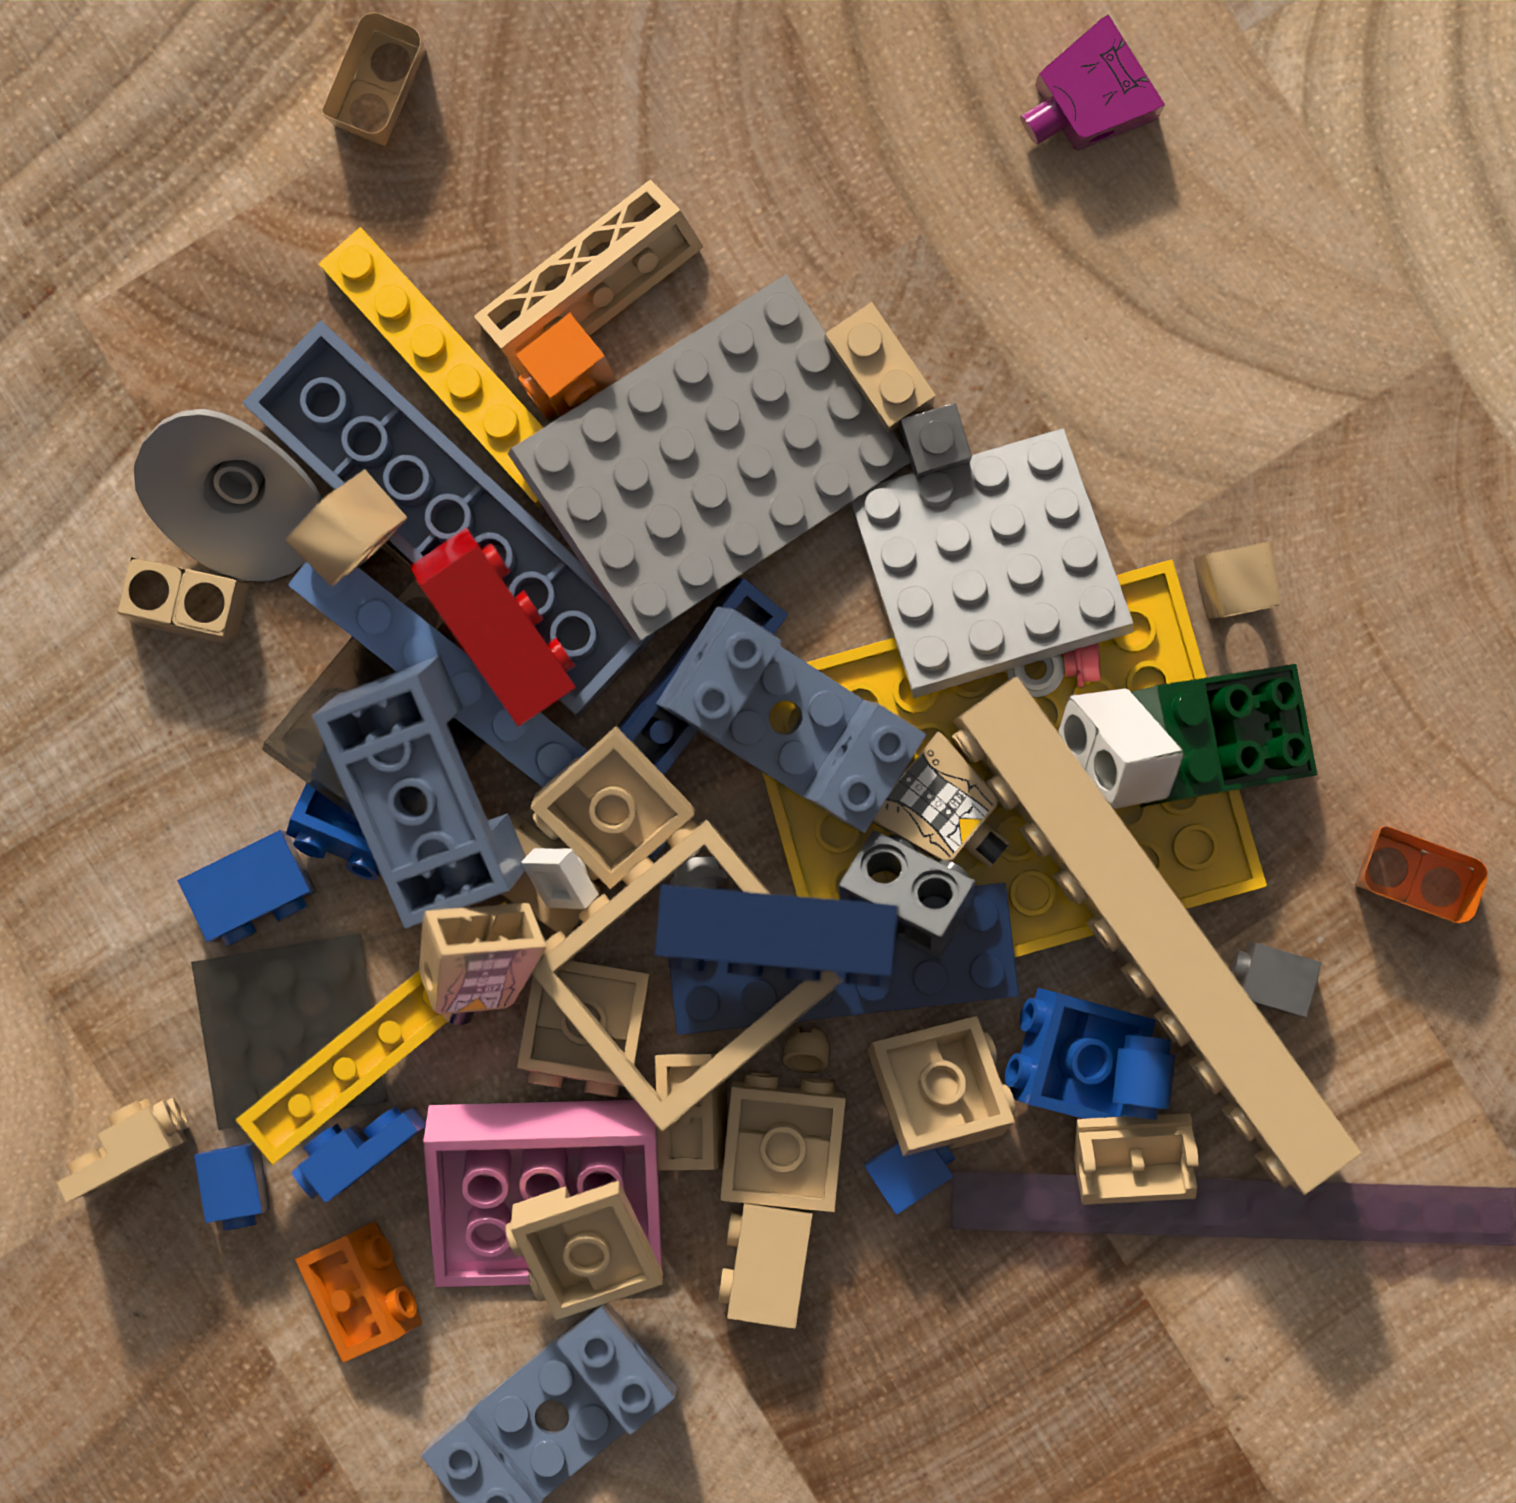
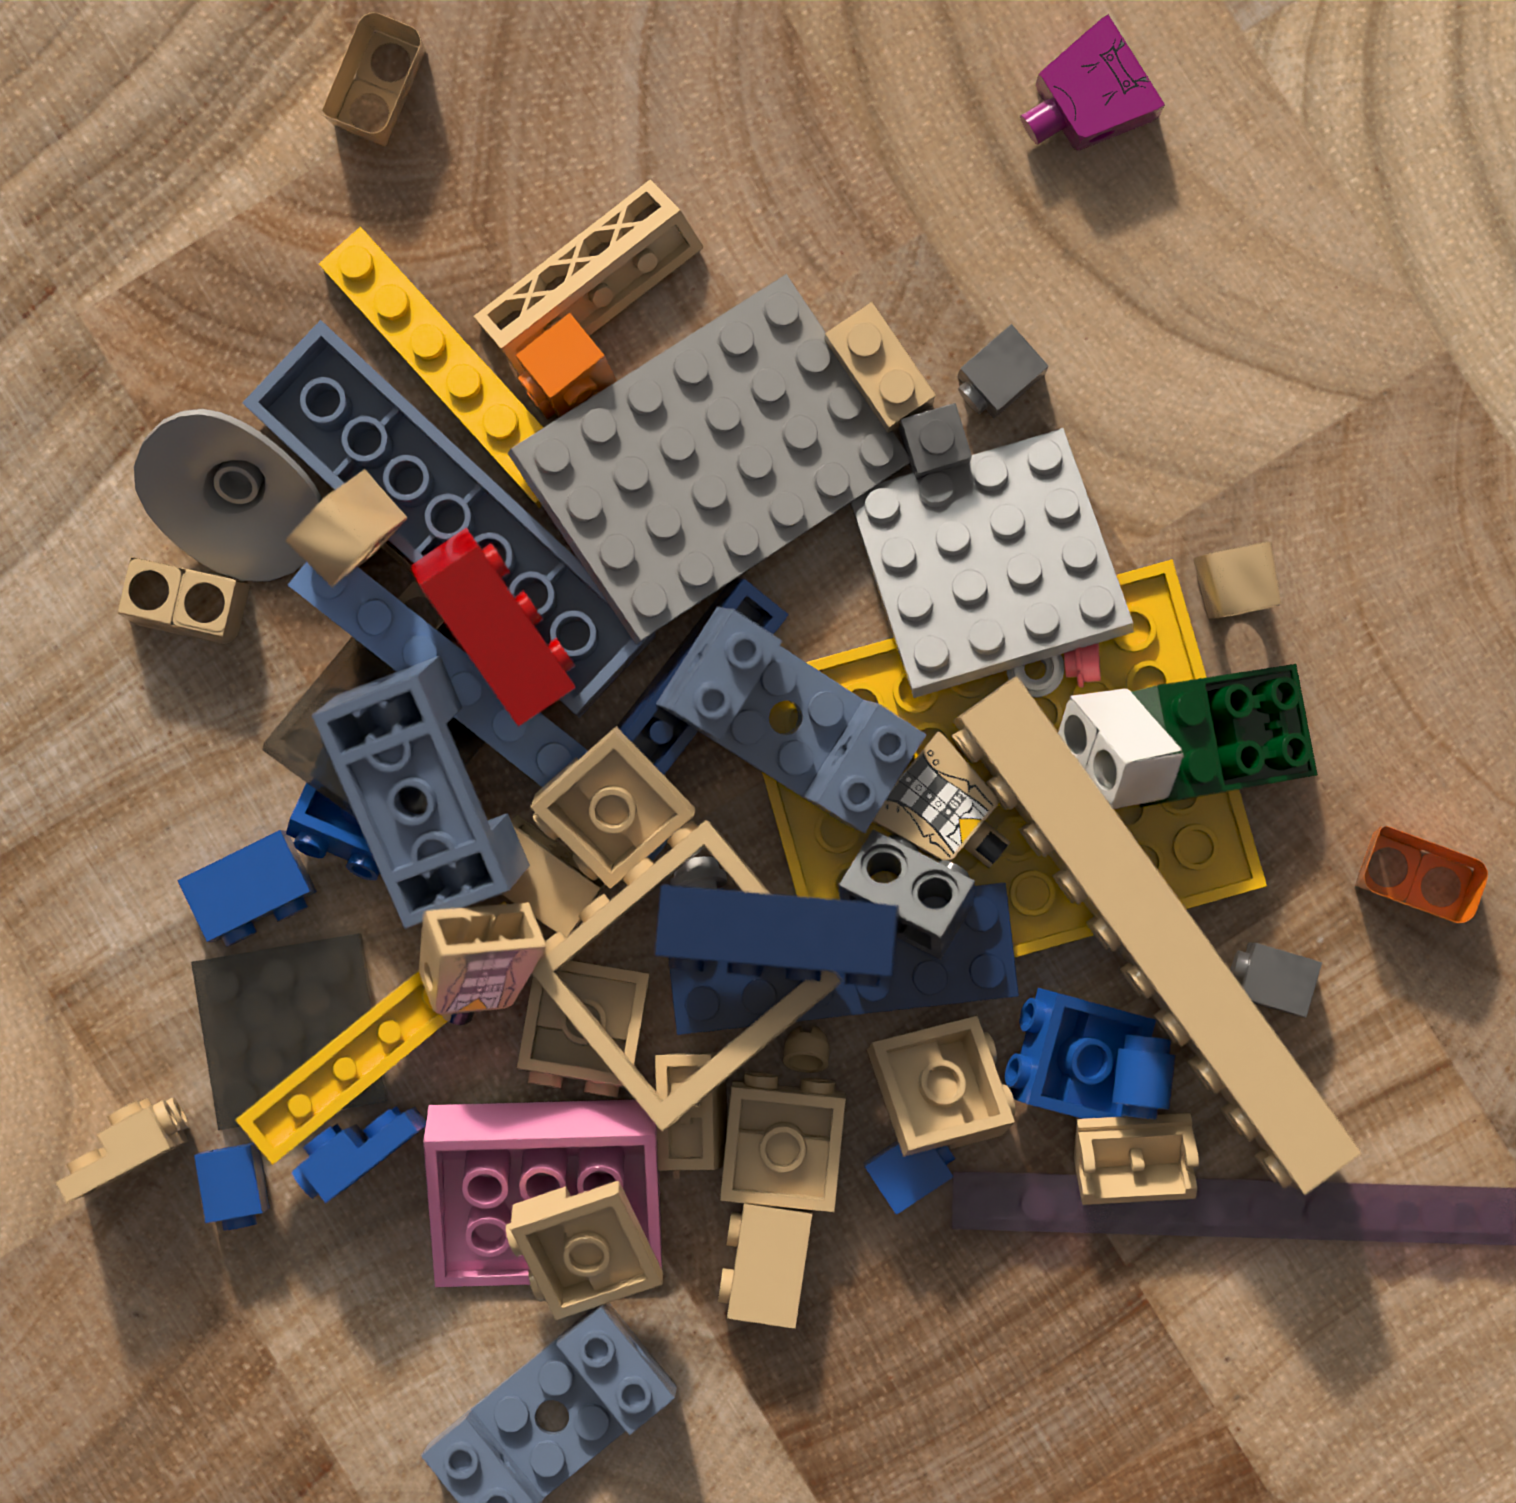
orange bracket [295,1221,422,1363] -> none
white plate [521,848,599,909] -> none
none -> flat silver brick [957,324,1049,419]

